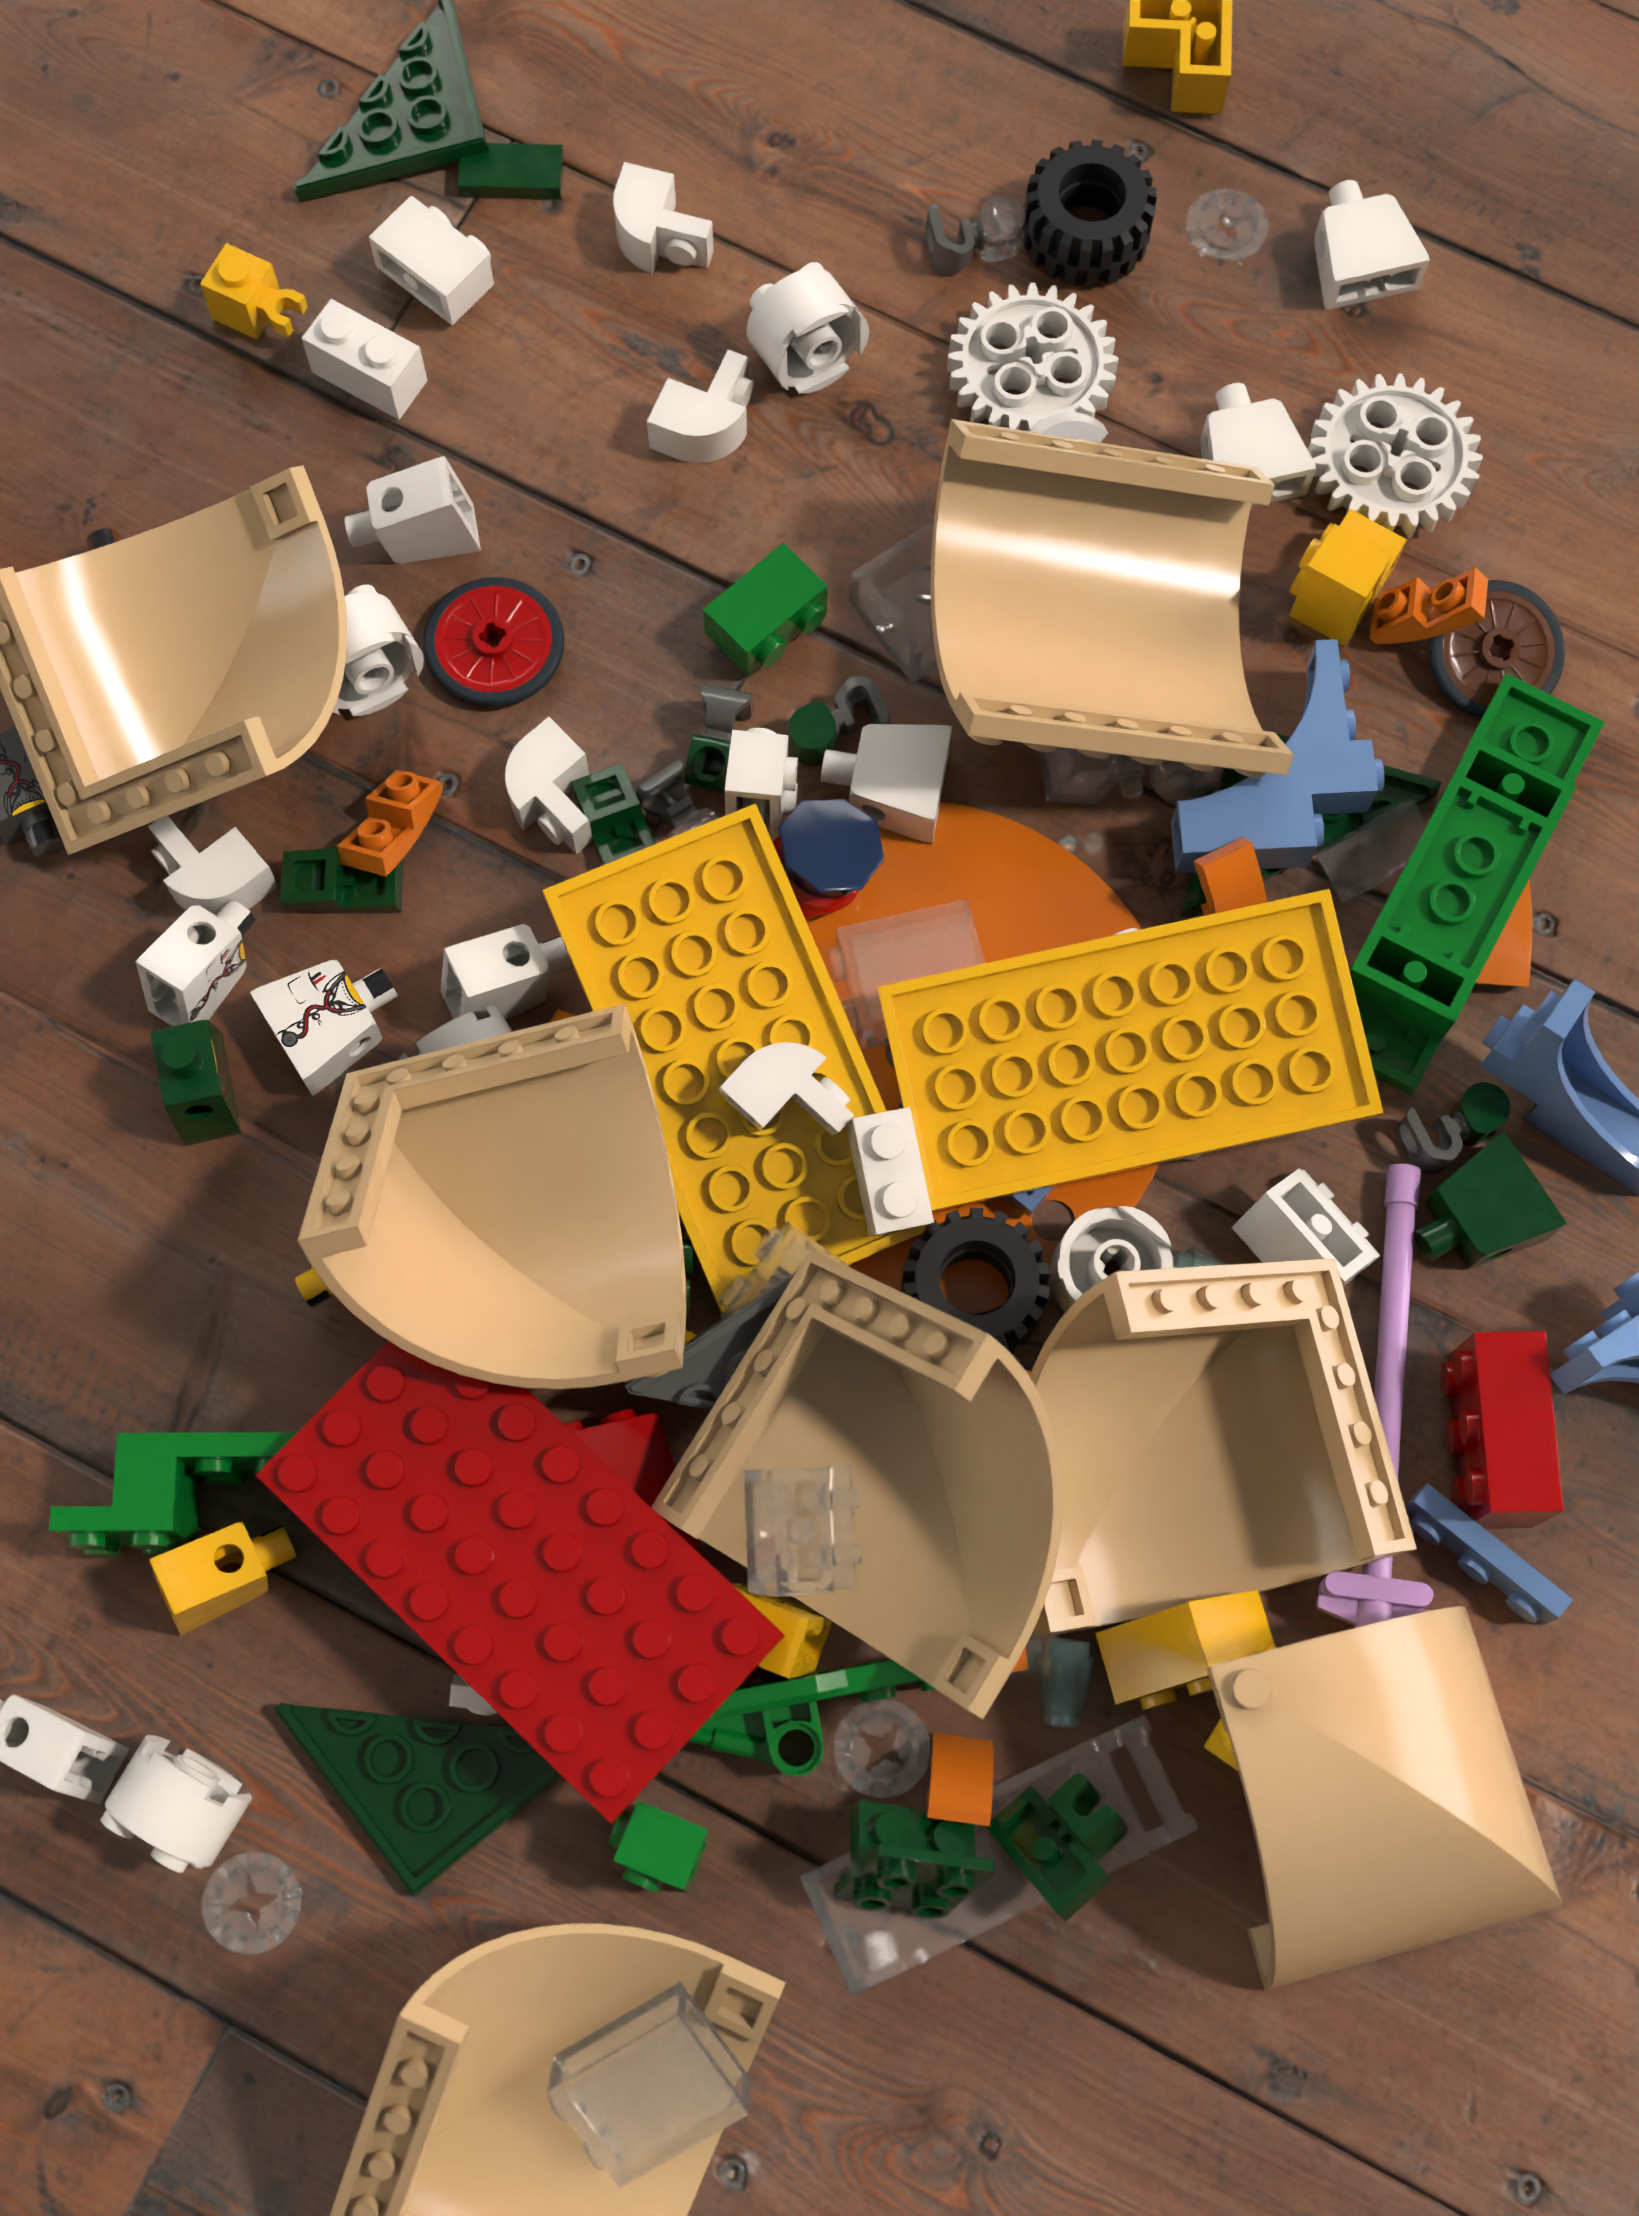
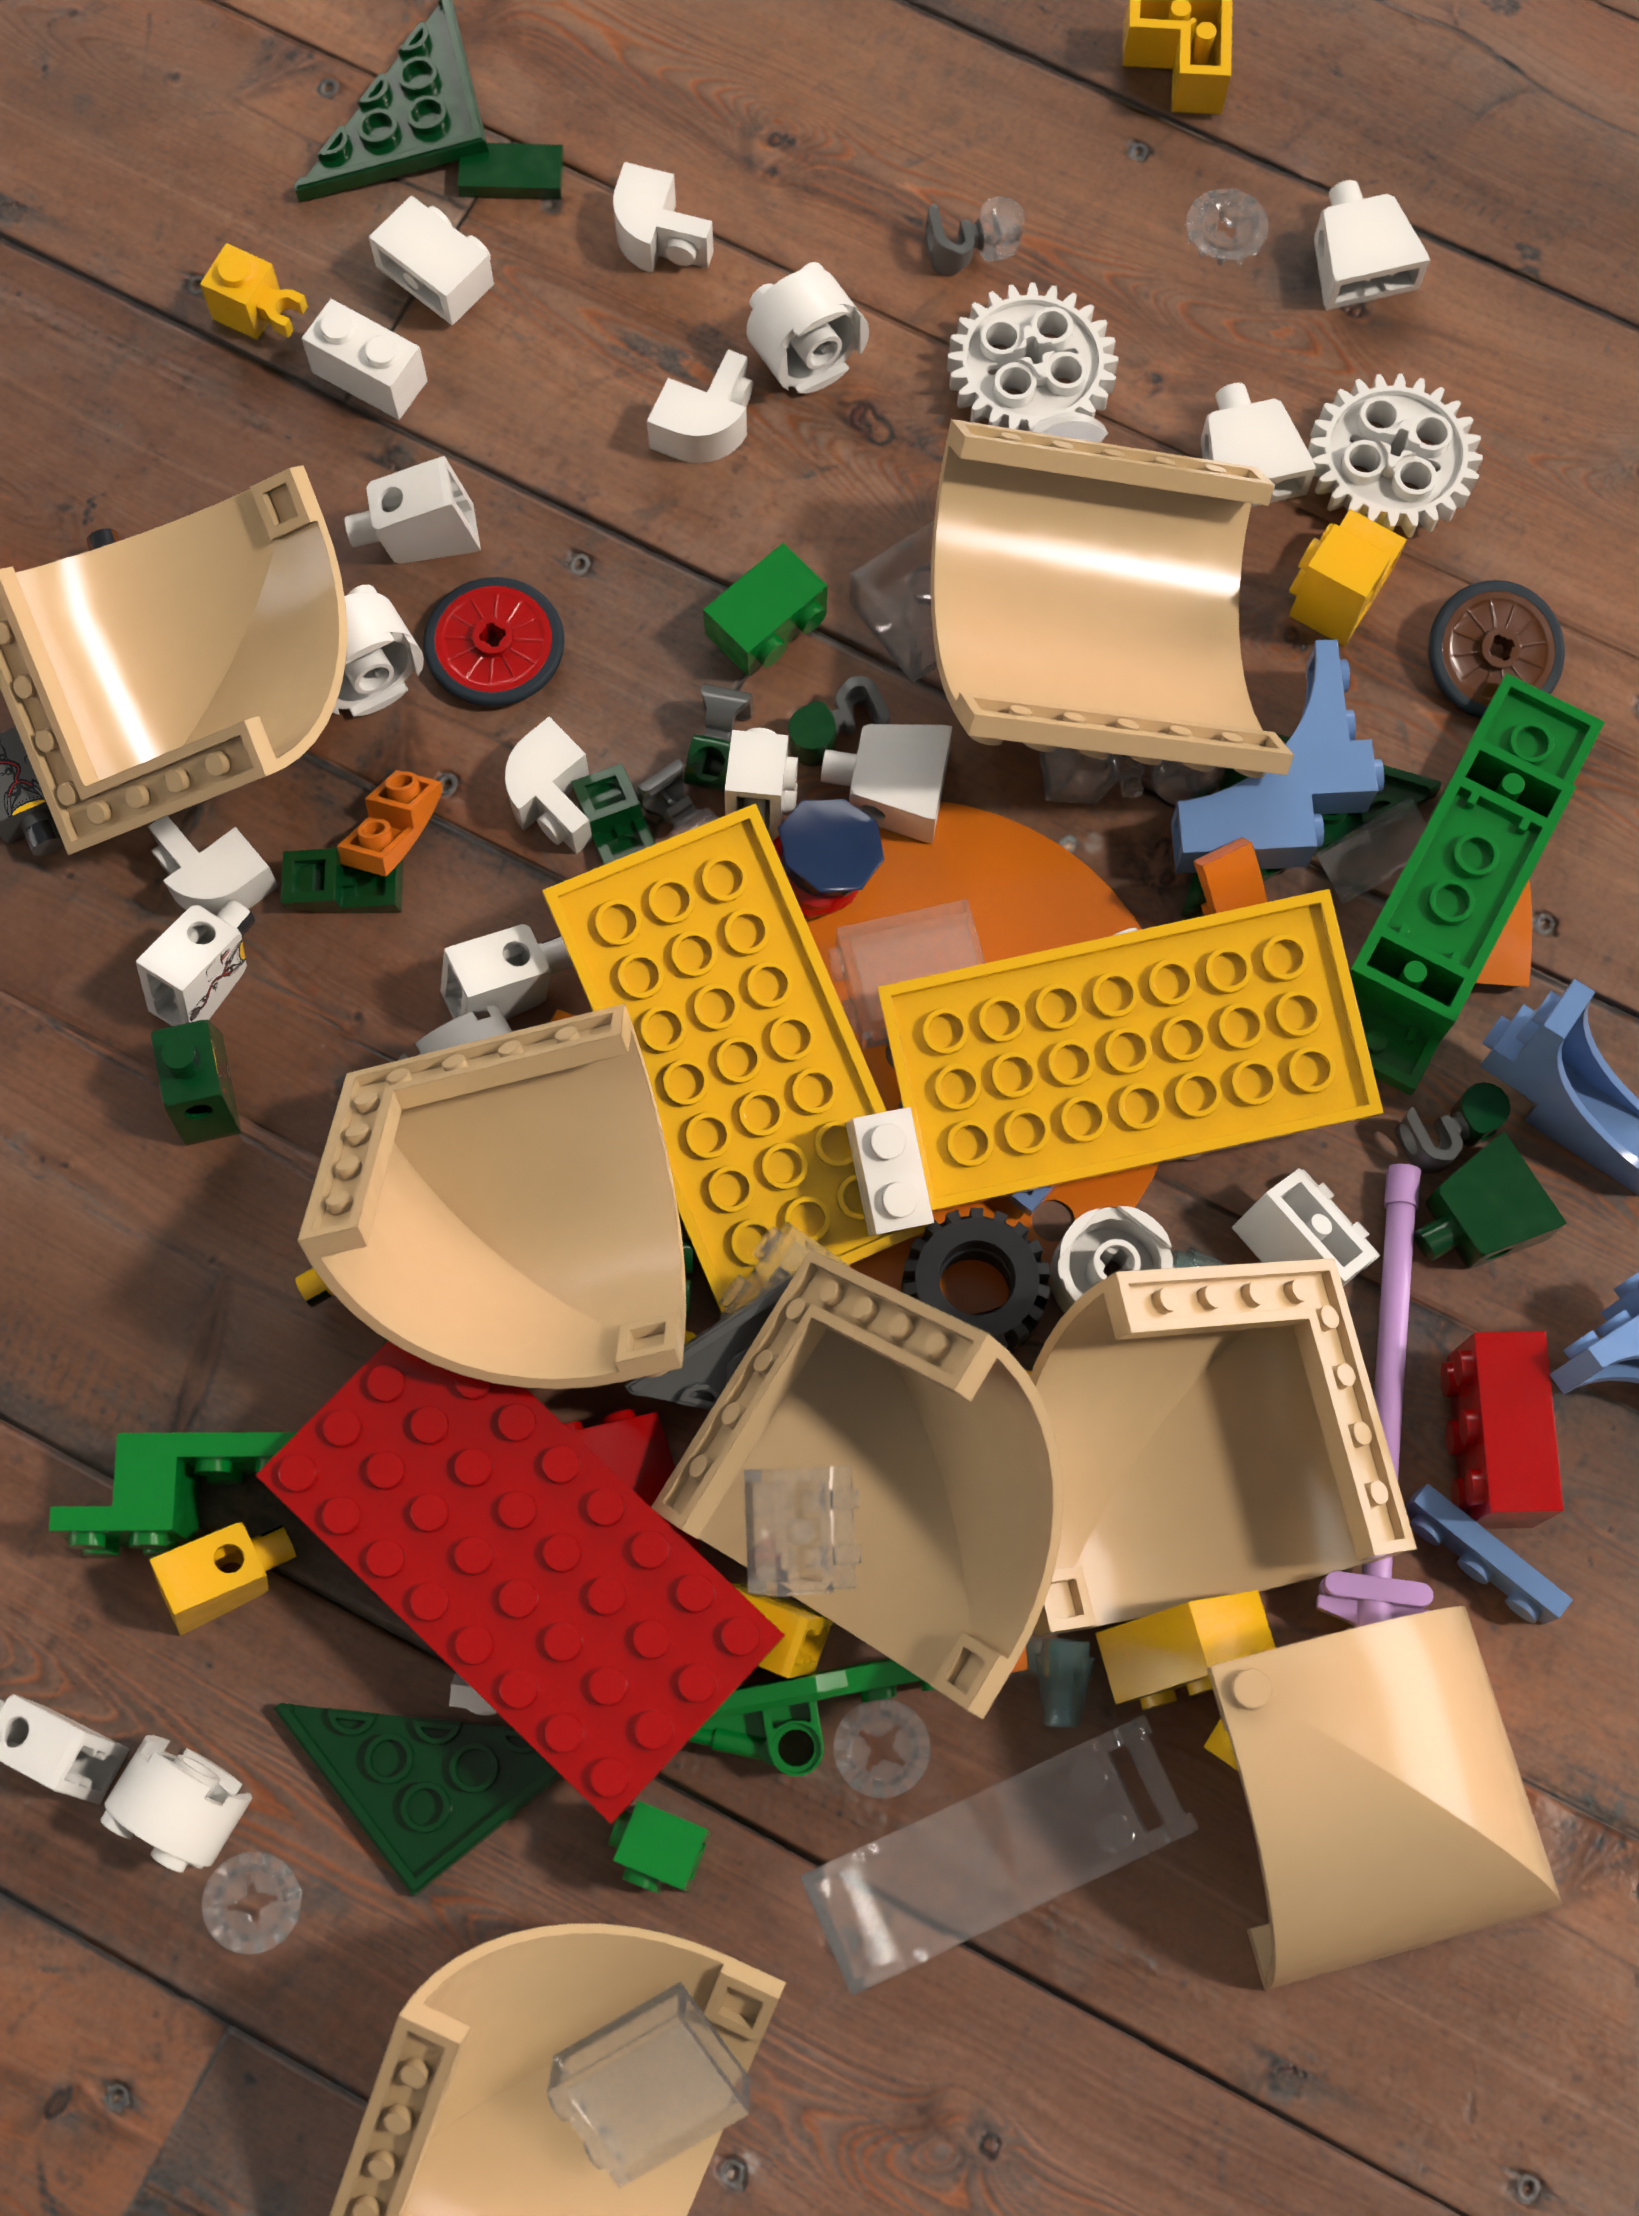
white torso [250,960,398,1096] -> none
white brick [716,1042,854,1136] -> none
dark green bracket [834,1800,995,1919] -> none
orange slope [927,1732,994,1826] -> none
dark green plate [985,1774,1128,1922] -> none
black tyre [1022,139,1157,288] -> none
orange slope [1369,567,1488,644] -> none

